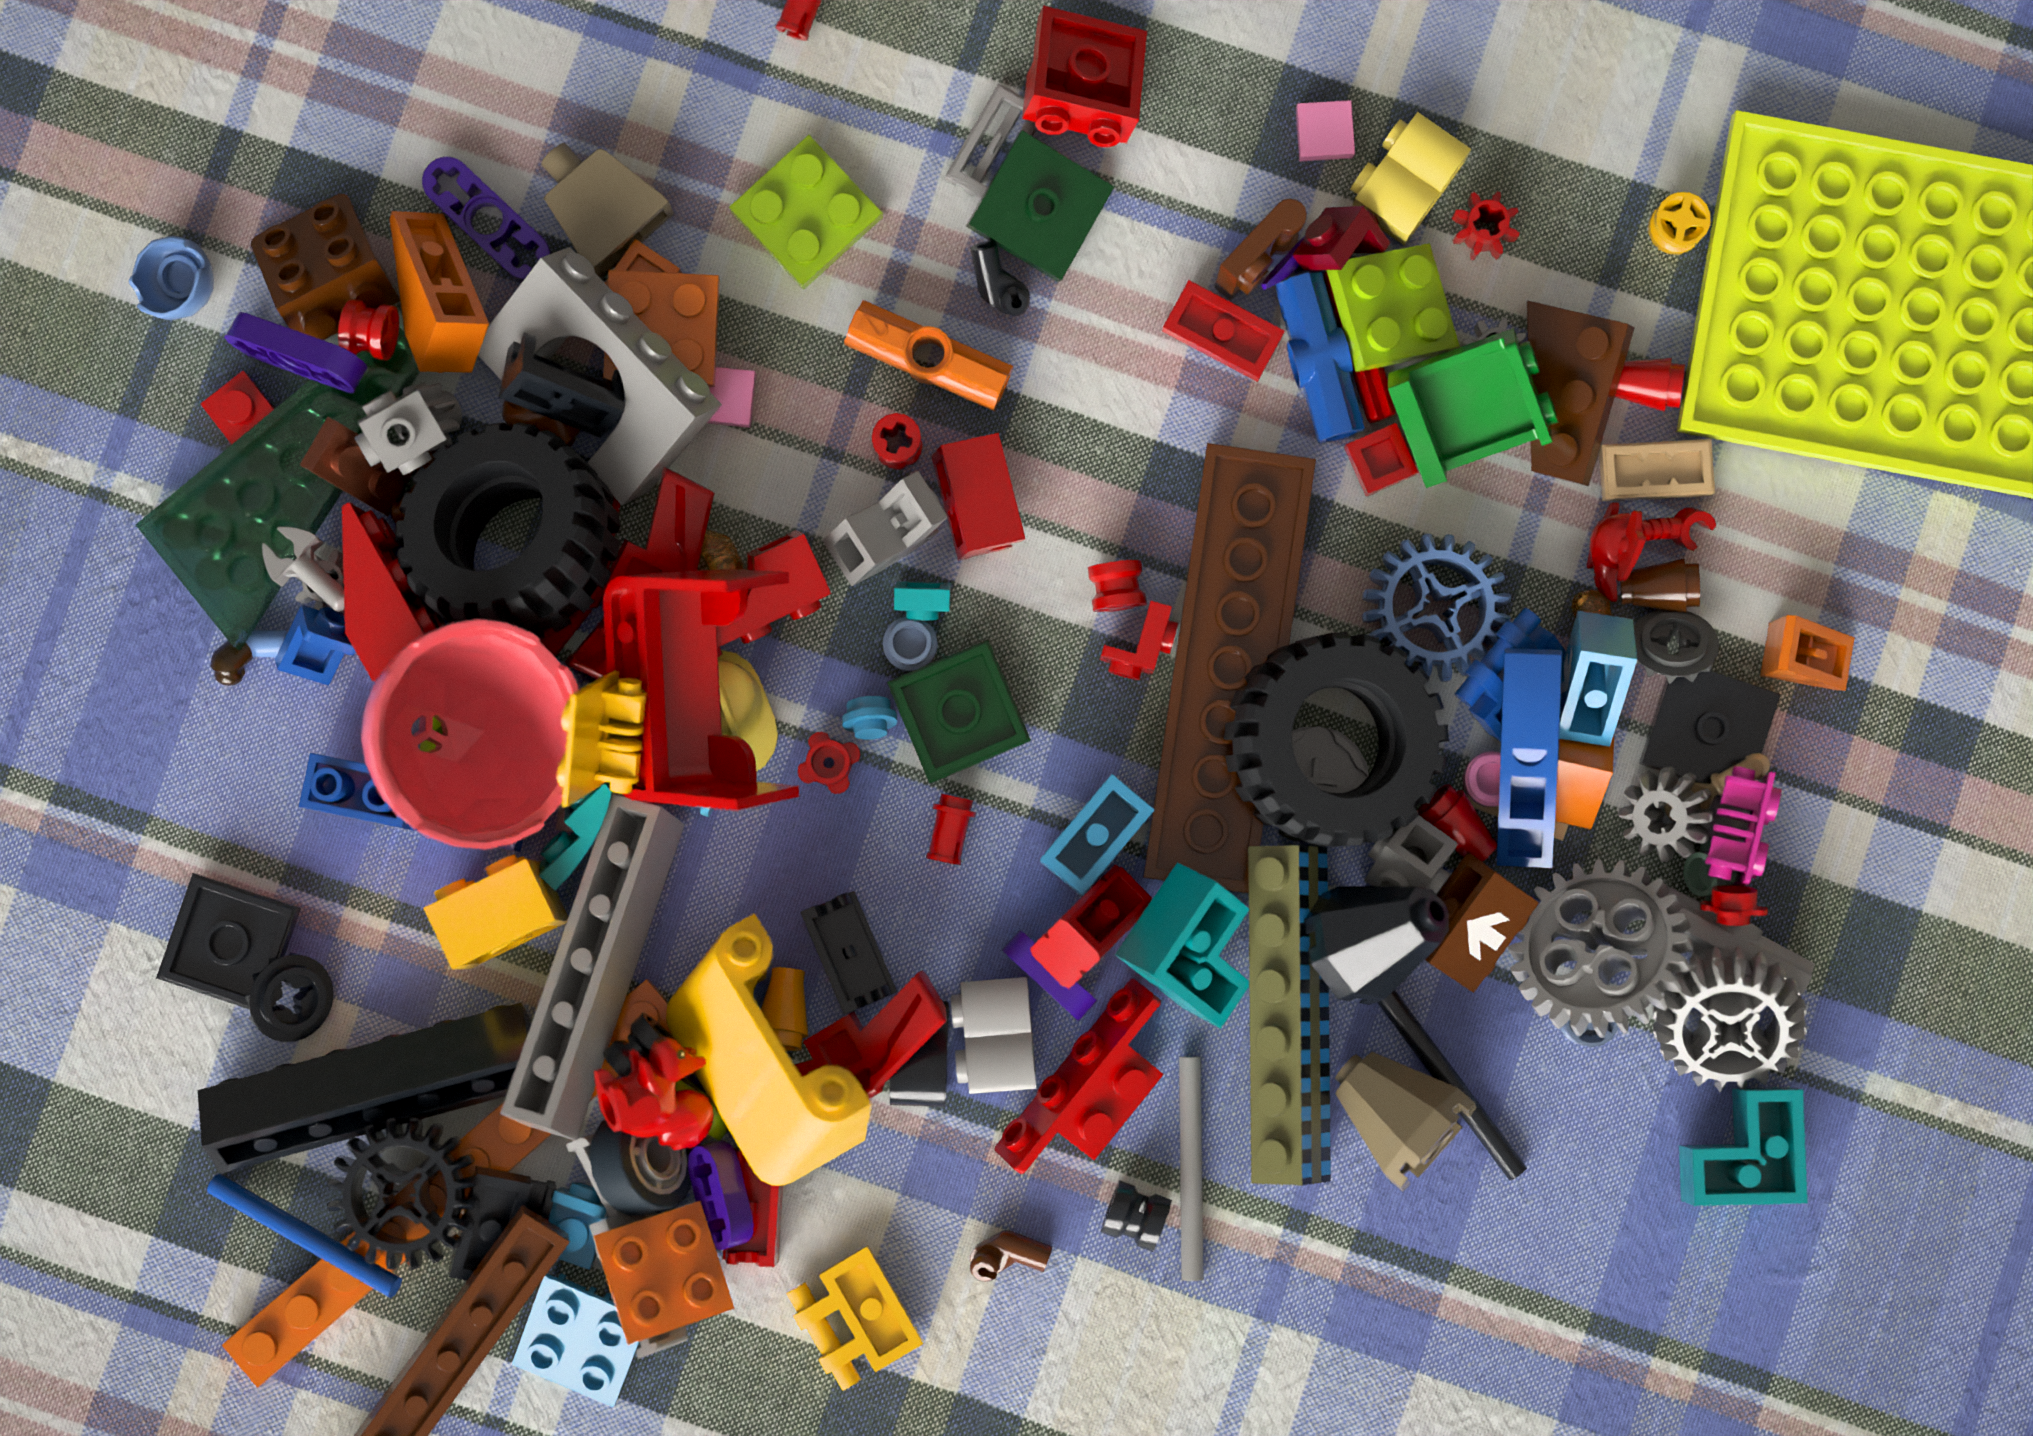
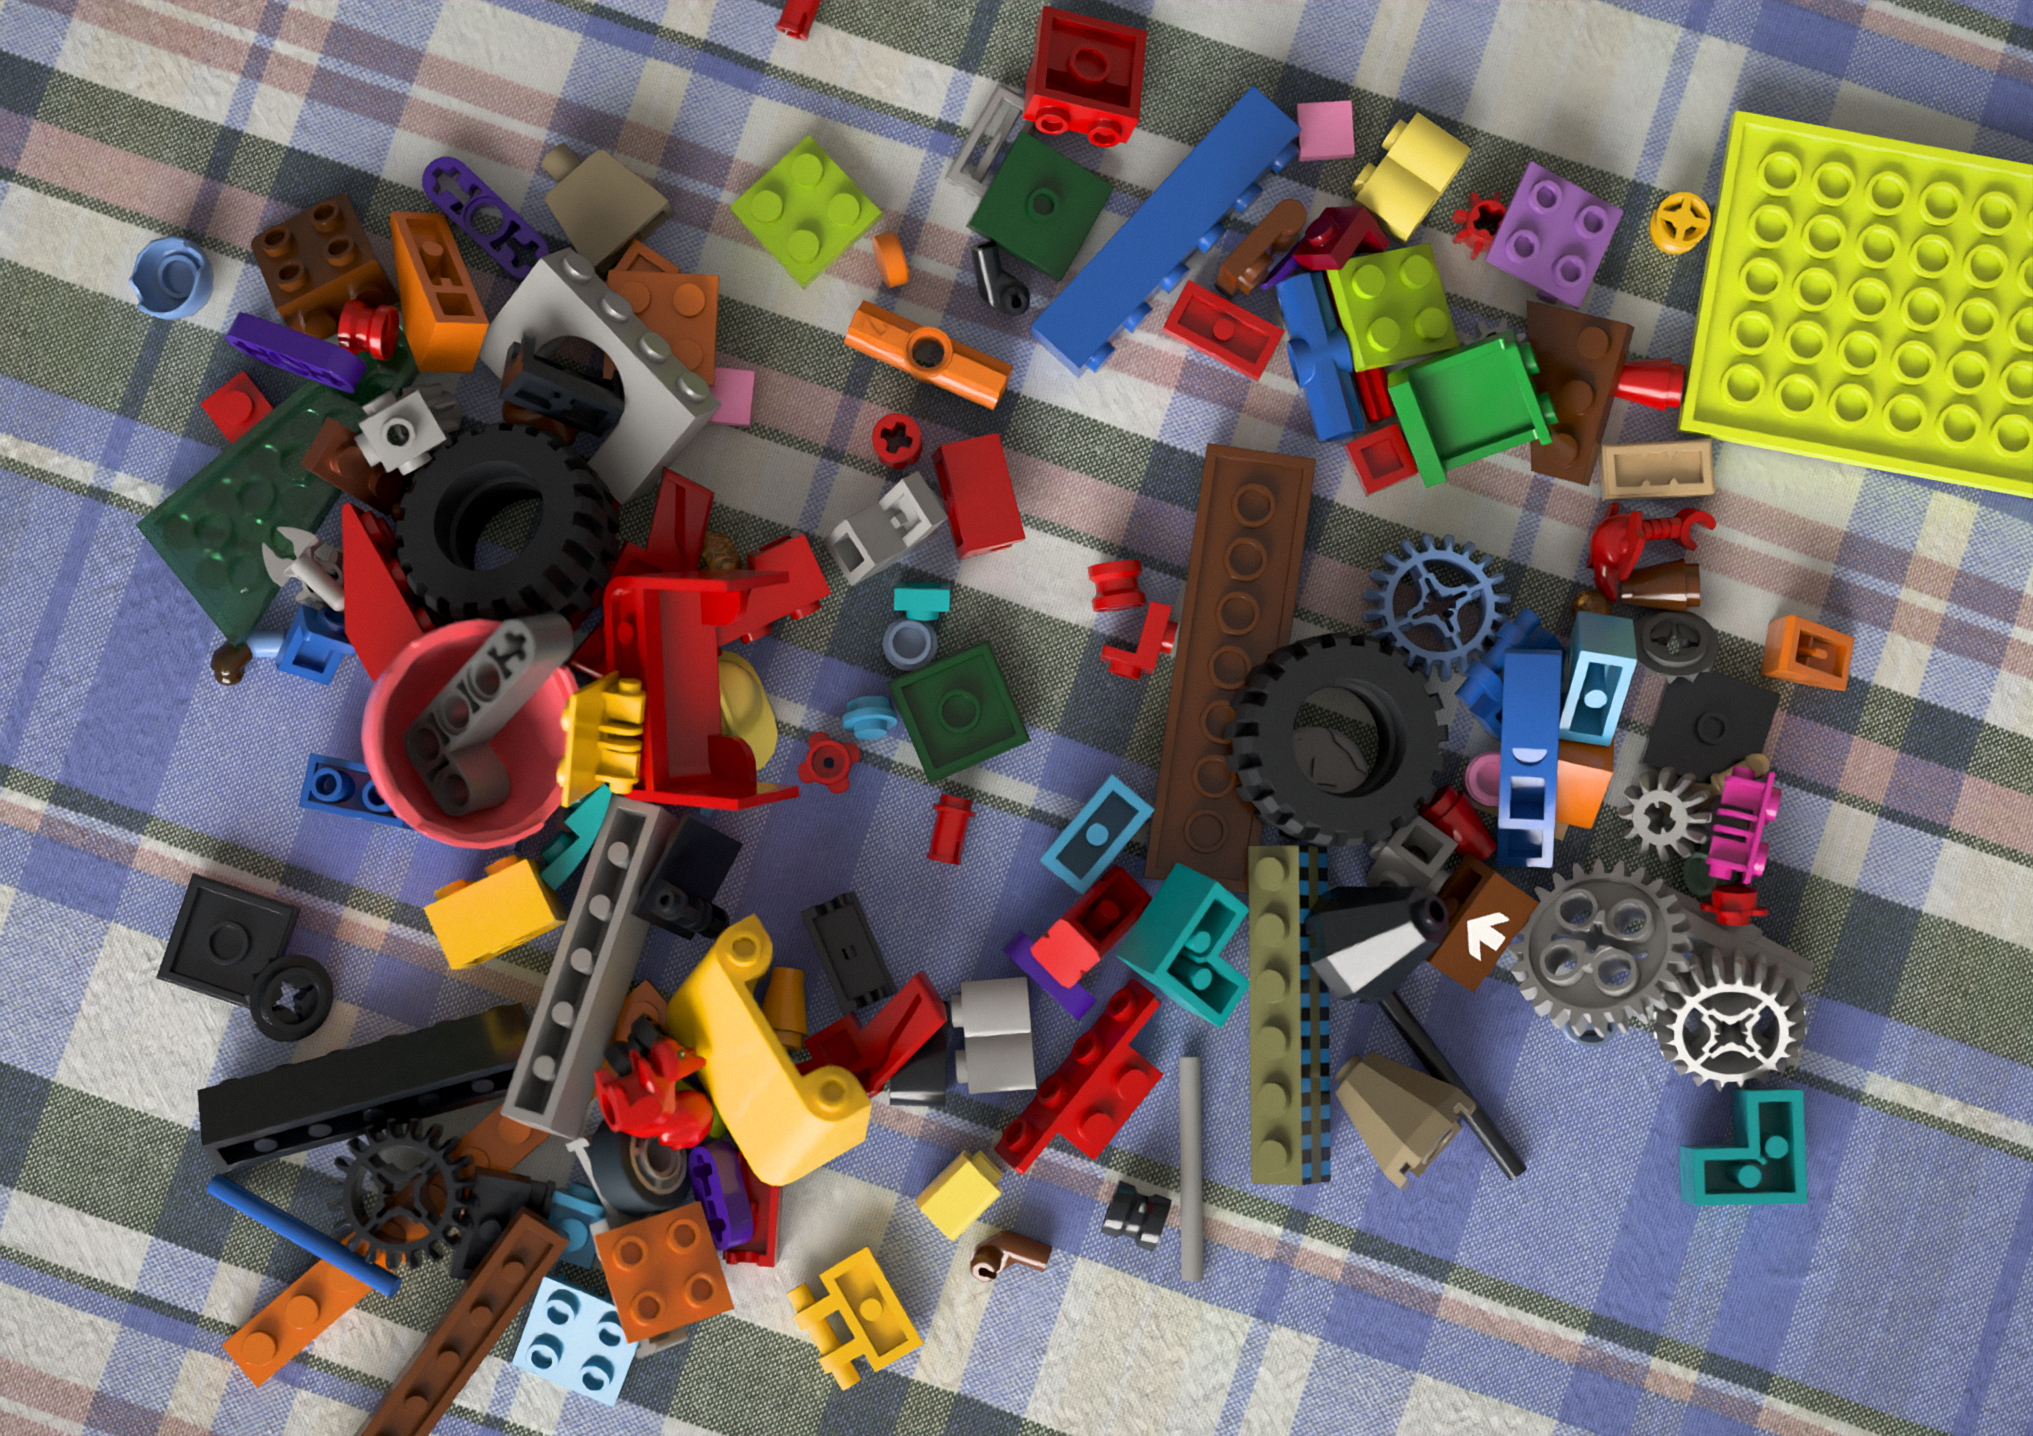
none -> dark grey beam [404,612,574,816]
none -> black hinge [630,814,743,941]
none -> orange tile [872,231,909,289]
none -> light yellow brick [915,1149,1003,1241]
none -> blue brick [1031,85,1302,378]
none -> medium lavender hinge [1484,161,1623,309]

